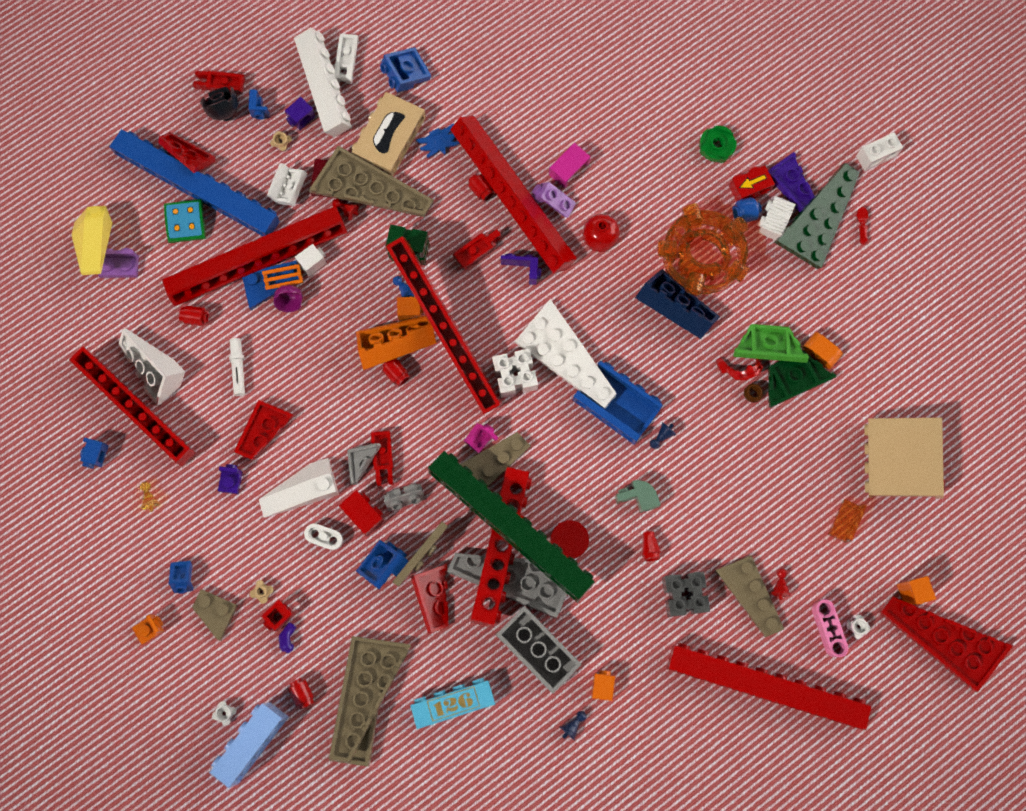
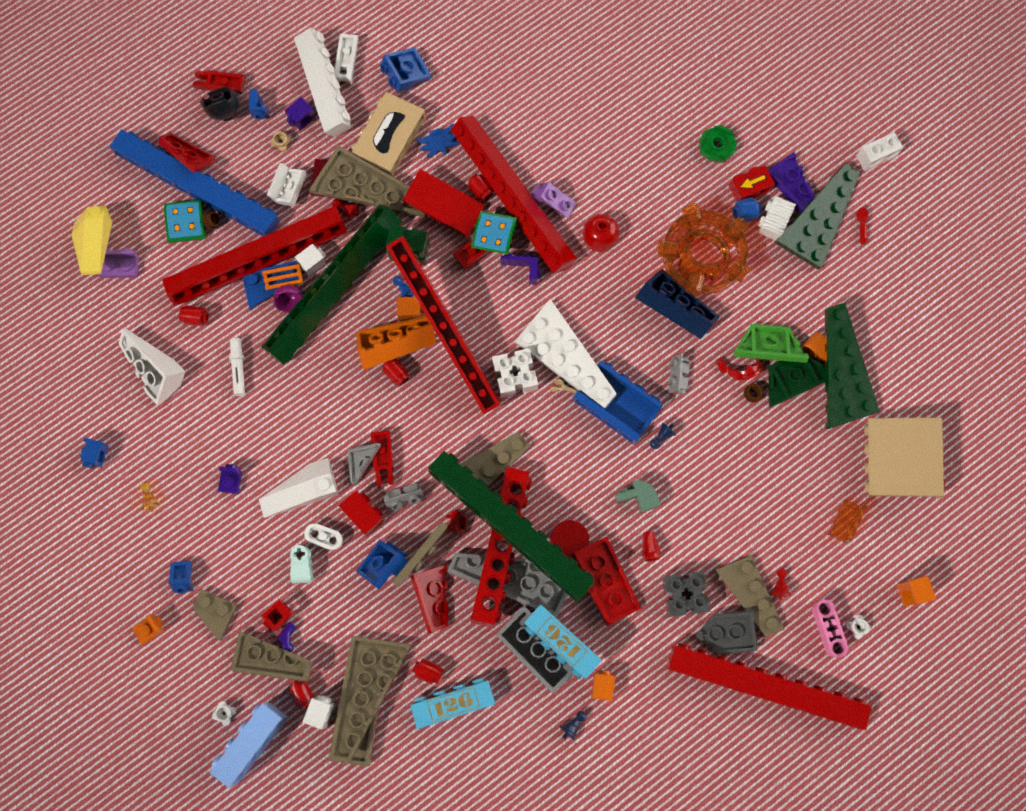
red brick [69,346,196,467] -> none
red wing [234,400,294,461] -> none
tan plate [250,580,274,604] -> none
dark pink bracket [464,423,498,453] -> none
dark pink panel [549,143,591,188] -> none
red wing [879,597,1013,692] -> none
none -> reddish brown plate [202,211,220,230]
none -> dark tan wing [230,631,313,682]
none -> dark green brick [261,204,402,365]
none -> light aqua piece [290,545,313,584]
none -> white brick [303,695,337,730]
none -> red tile [402,169,485,237]
none -> red brick [412,658,444,684]
none -> red tile [446,511,469,534]
none -> dark azure slope [471,211,517,255]
none -> medium azure brick [524,604,602,680]
none -> tan hand [550,379,578,394]
none -> red tile [571,537,642,626]
none -> light grey hinge [668,353,690,395]
none -> dark grey tile [695,610,758,654]
none -> dark green wing [825,303,880,429]

